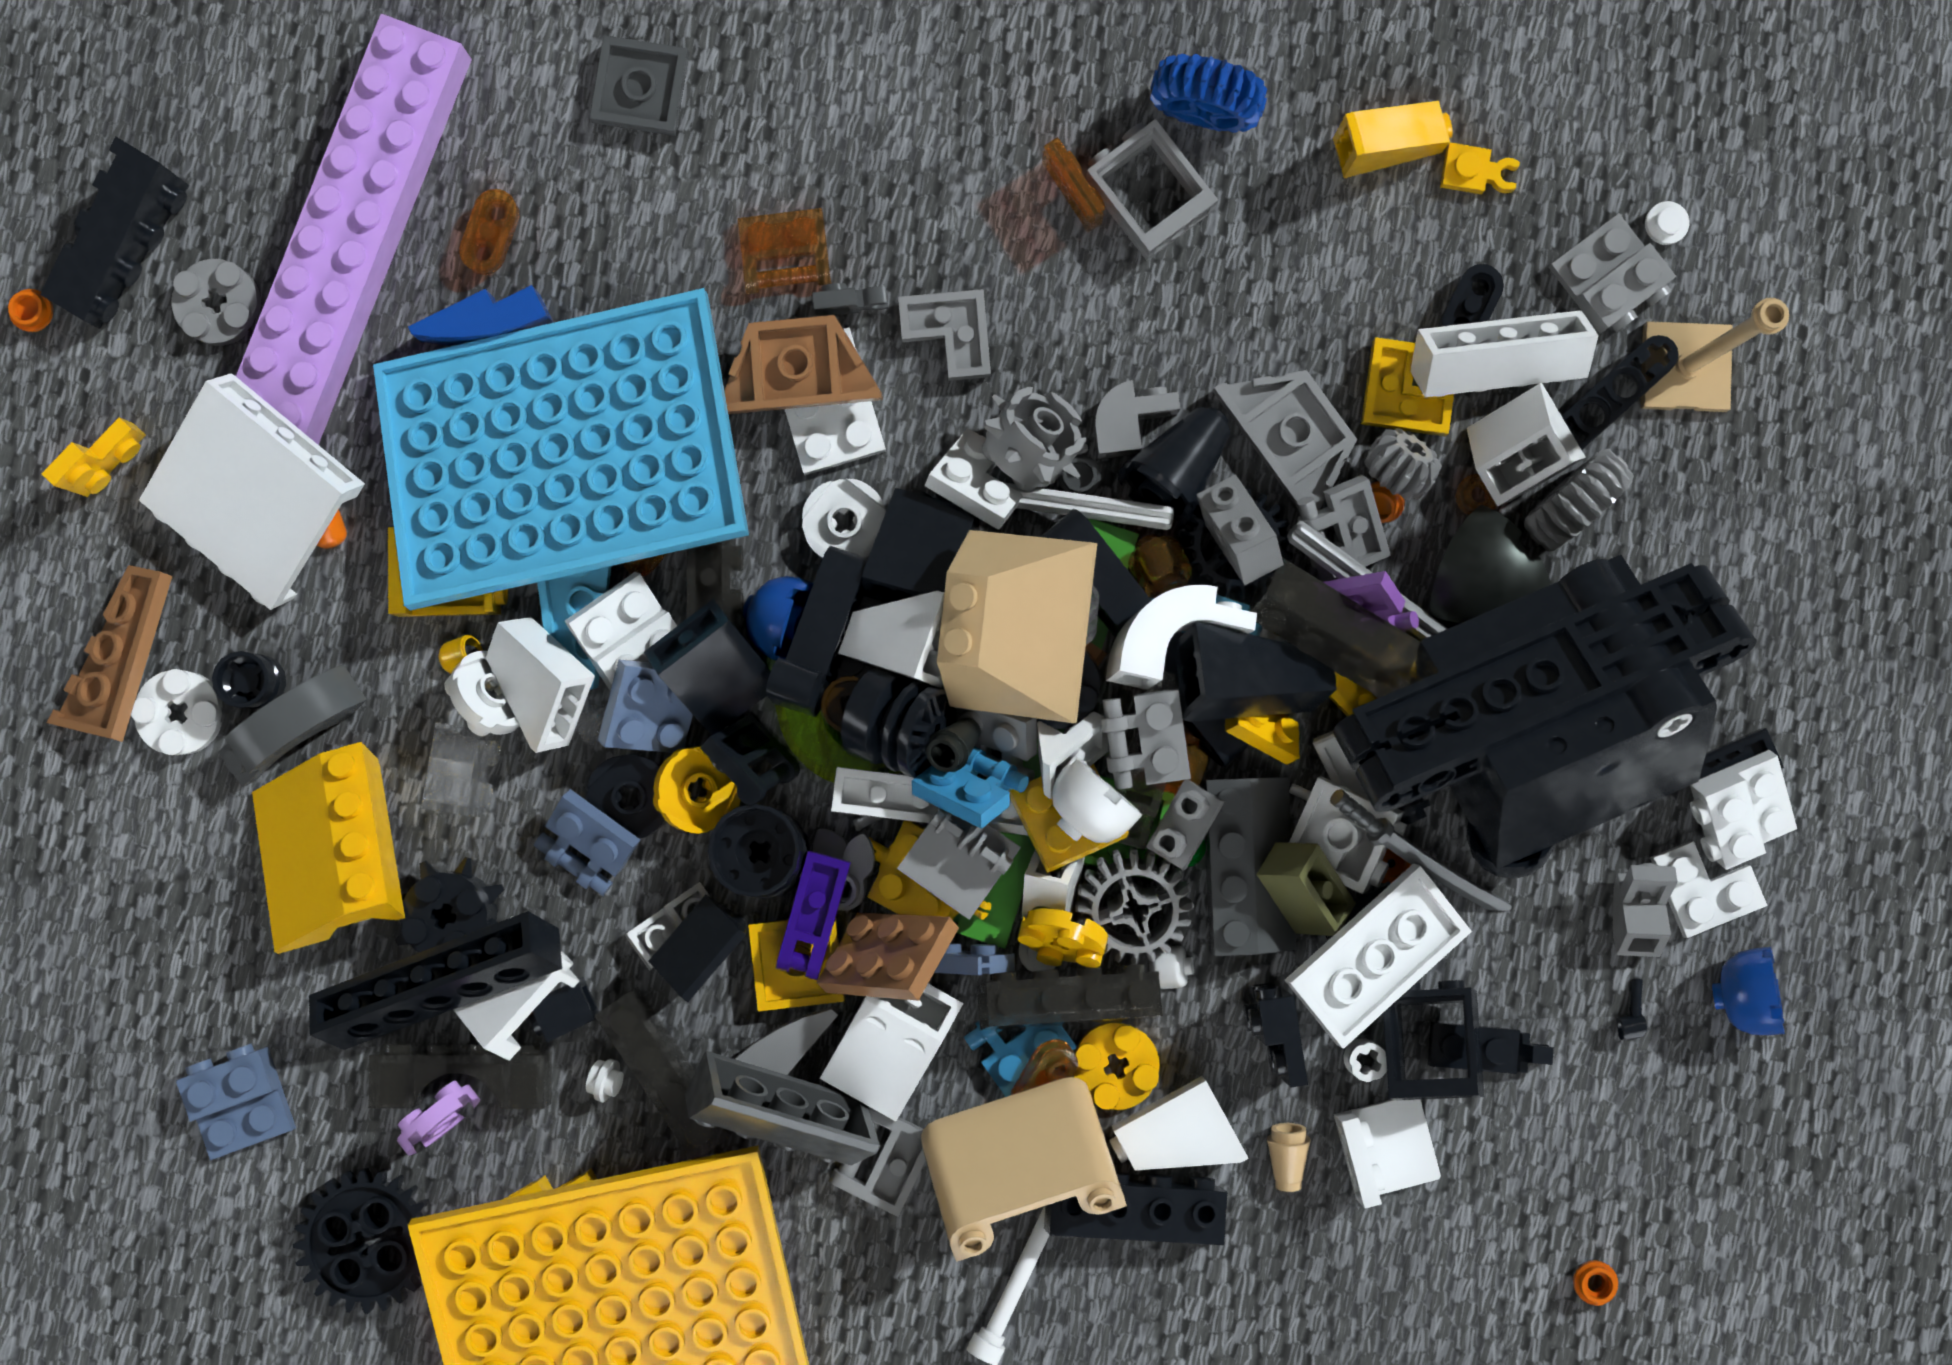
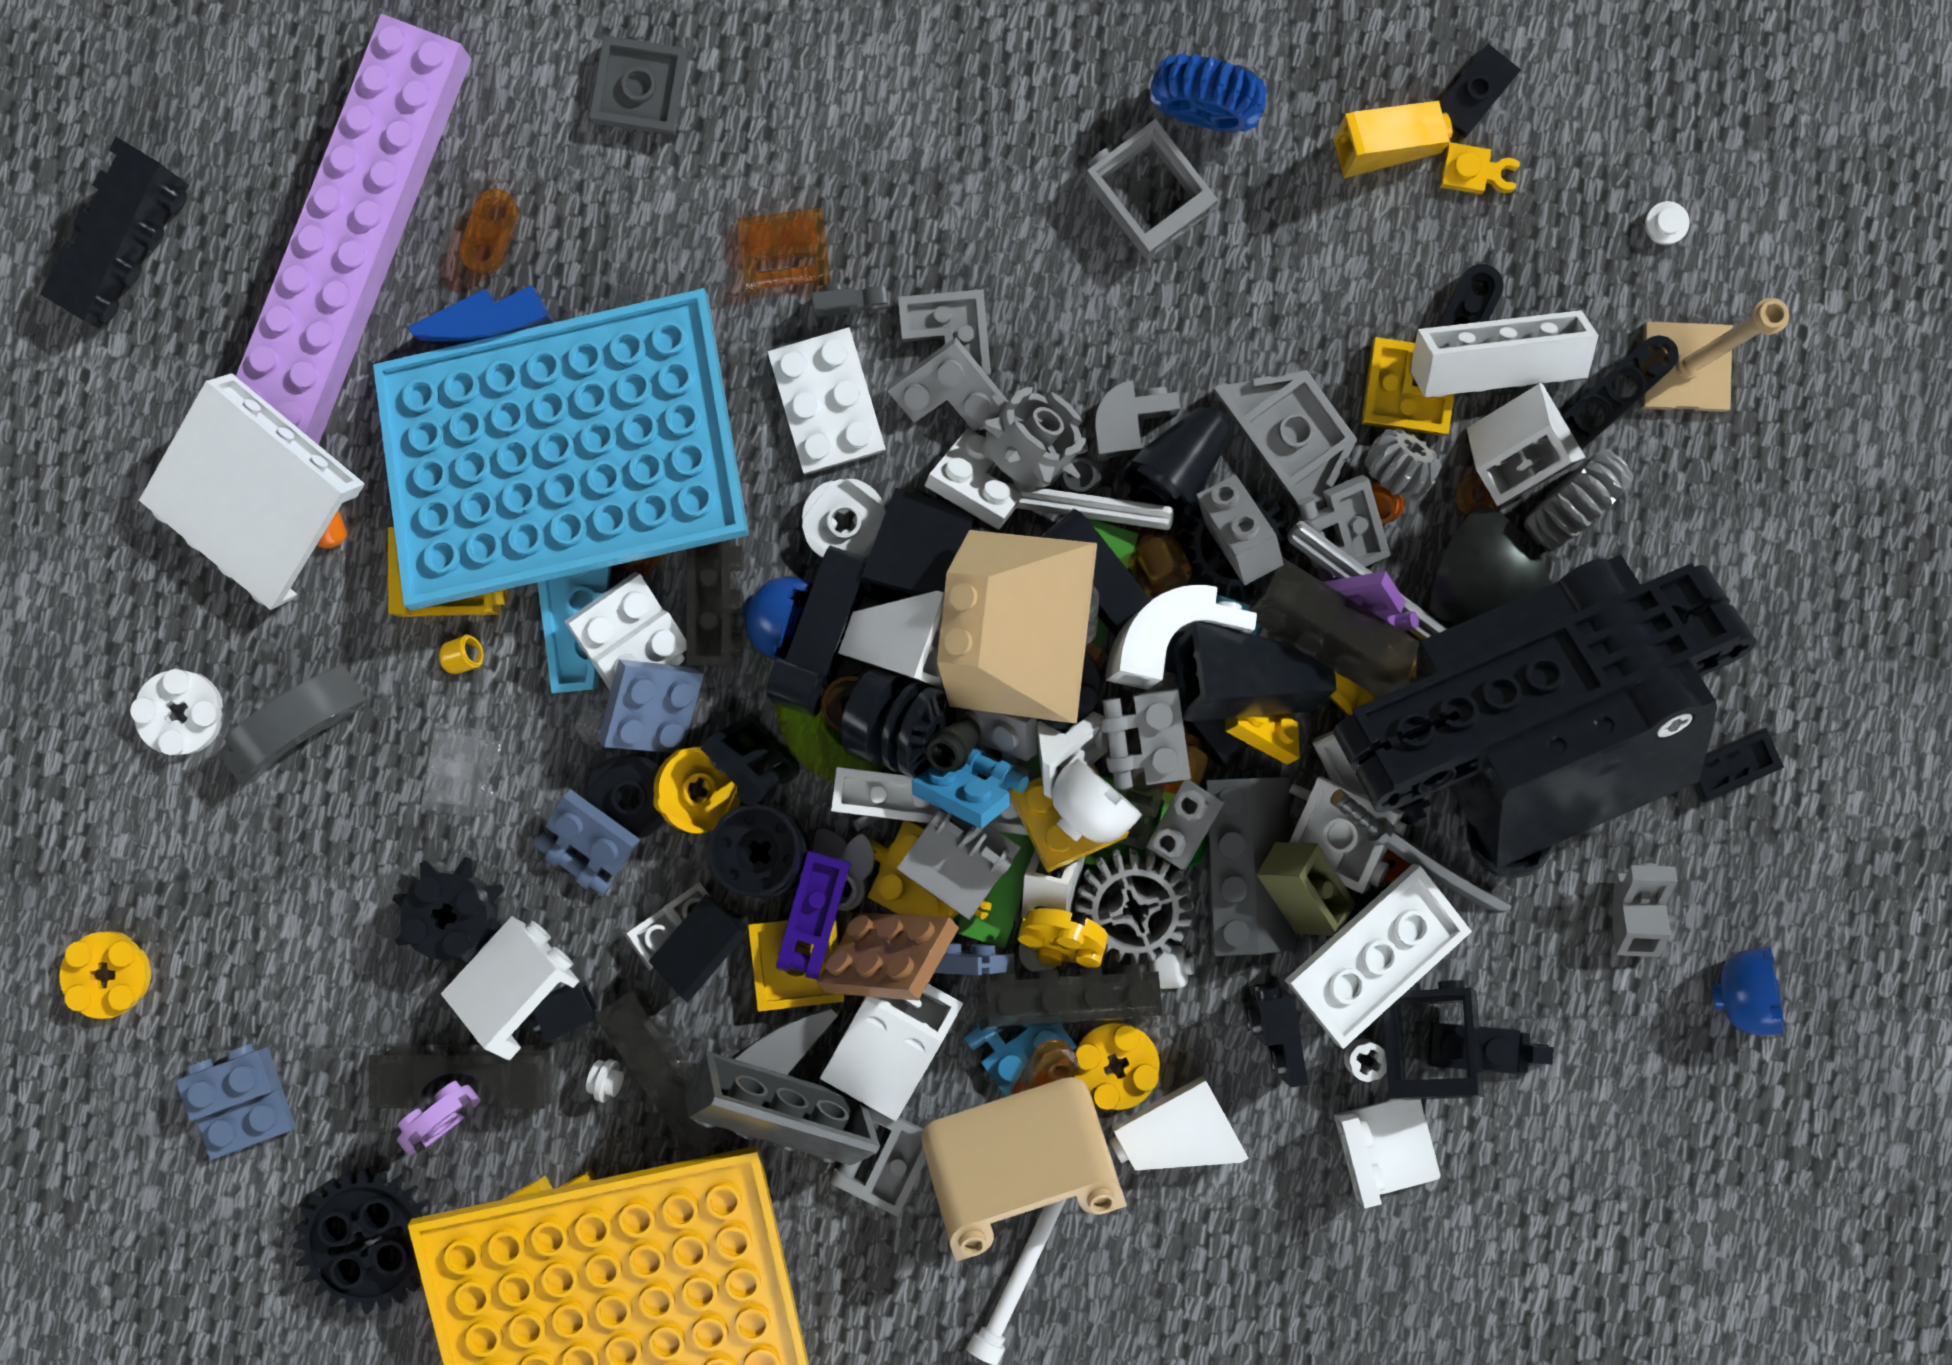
orange plate [8,289,53,332] -> none
yellow plate [42,417,146,497] -> none
medium nougat wing [47,565,172,742] -> none
light grey plate [171,259,261,346] -> none
black wheel [212,651,286,710] -> none
yellow piece [252,742,405,954] -> none
black brick [309,911,562,1050] -> none
white plate [444,651,519,736] -> none
white slope [486,617,595,753] -> none
black panel [644,598,771,735] -> none
medium nougat wing [724,315,883,414] -> none
clear orange plate [1042,137,1106,233] -> none
black brick [1044,1172,1228,1245] -> none
tan cone [1267,1123,1311,1192] -> none
light grey plate [1548,213,1677,334] -> none
orange plate [1573,1260,1618,1306] -> none
black hand [1617,979,1647,1040] -> none
white plate [1650,841,1767,938] -> none
white plate [1690,750,1797,870] -> none
none -> yellow plate [59,931,151,1019]
none -> light grey plate [887,337,1009,431]
none -> black plate [1439,43,1521,138]

